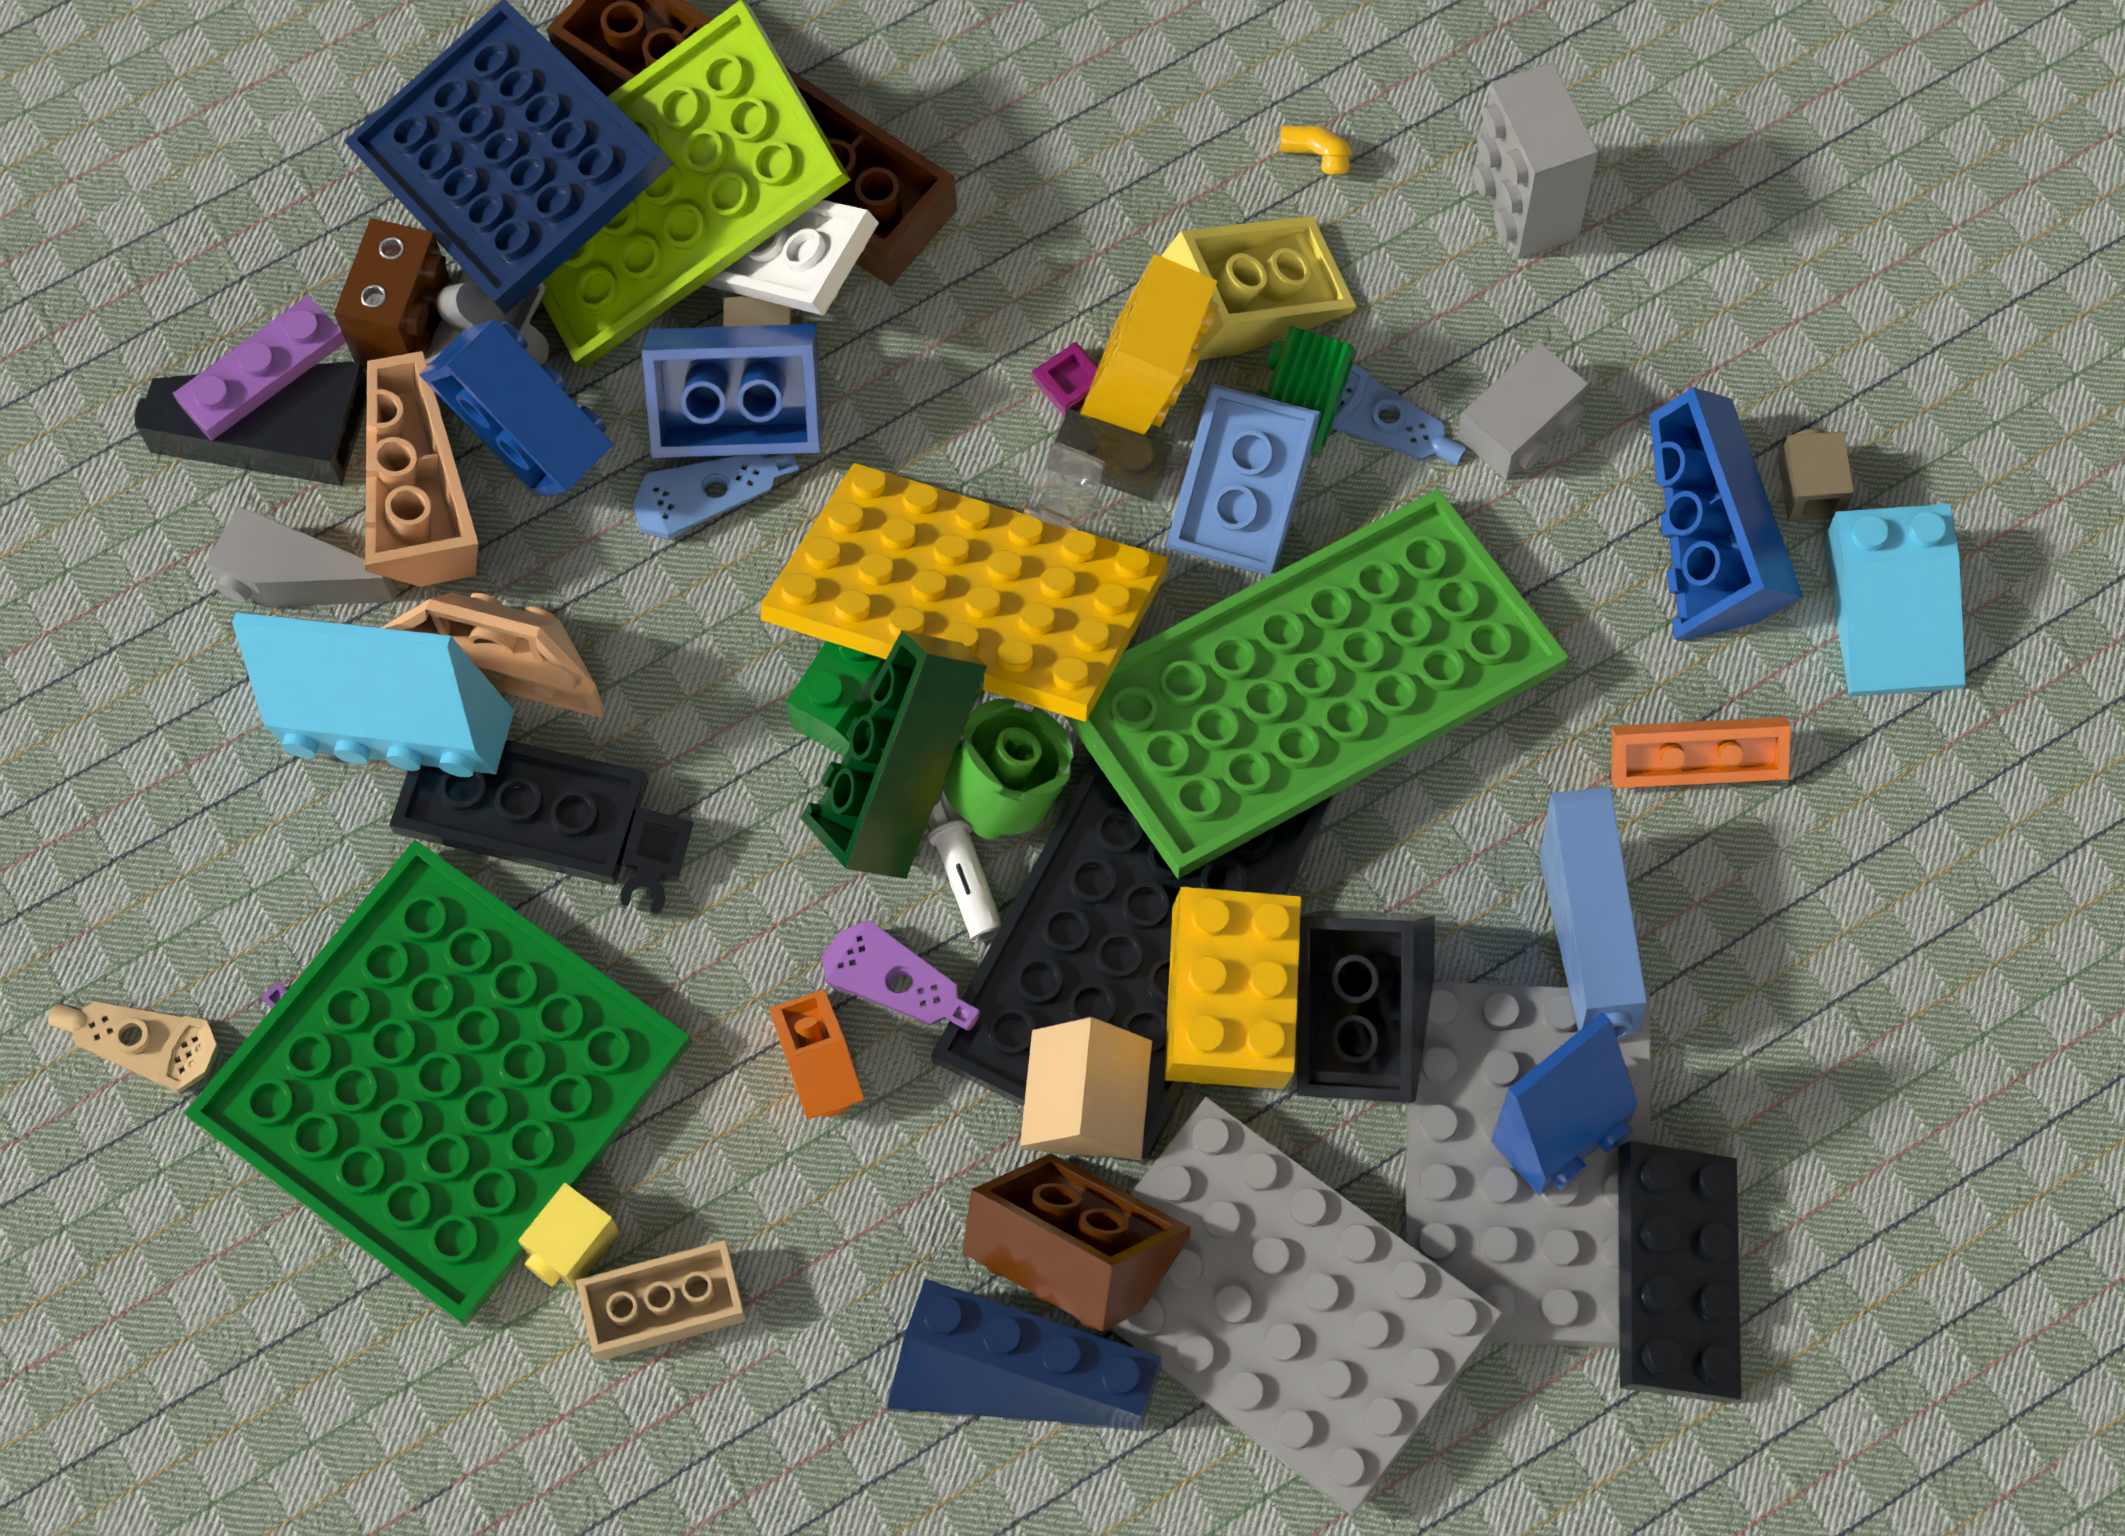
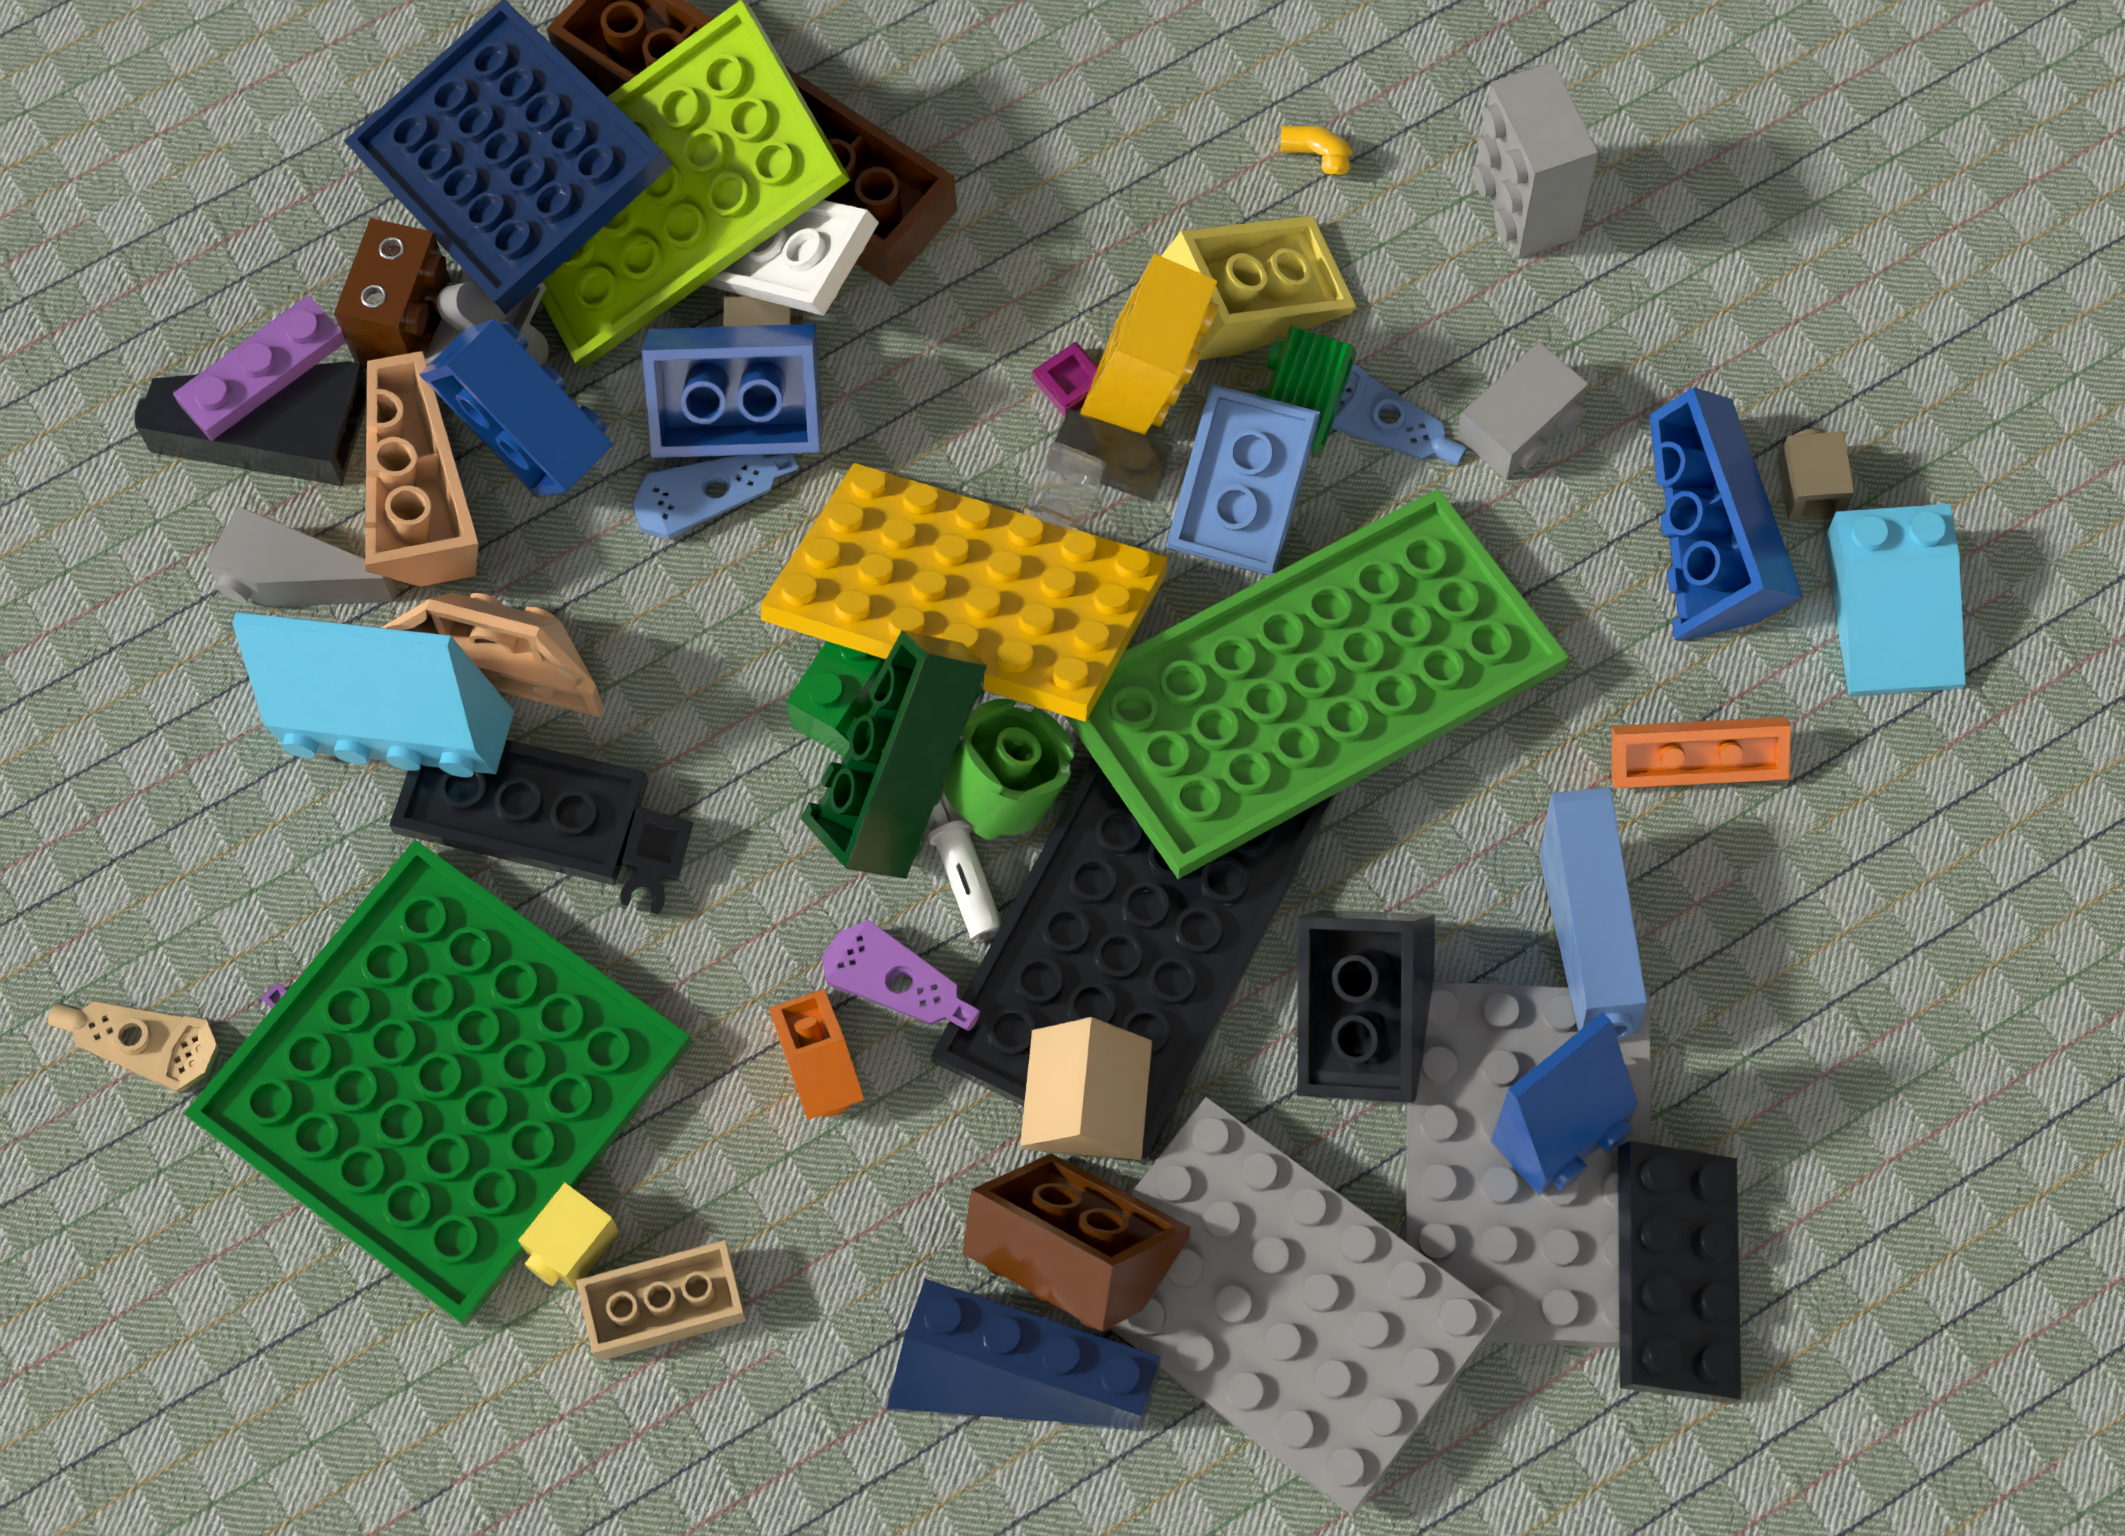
yellow brick [1164,887,1301,1090] -> none

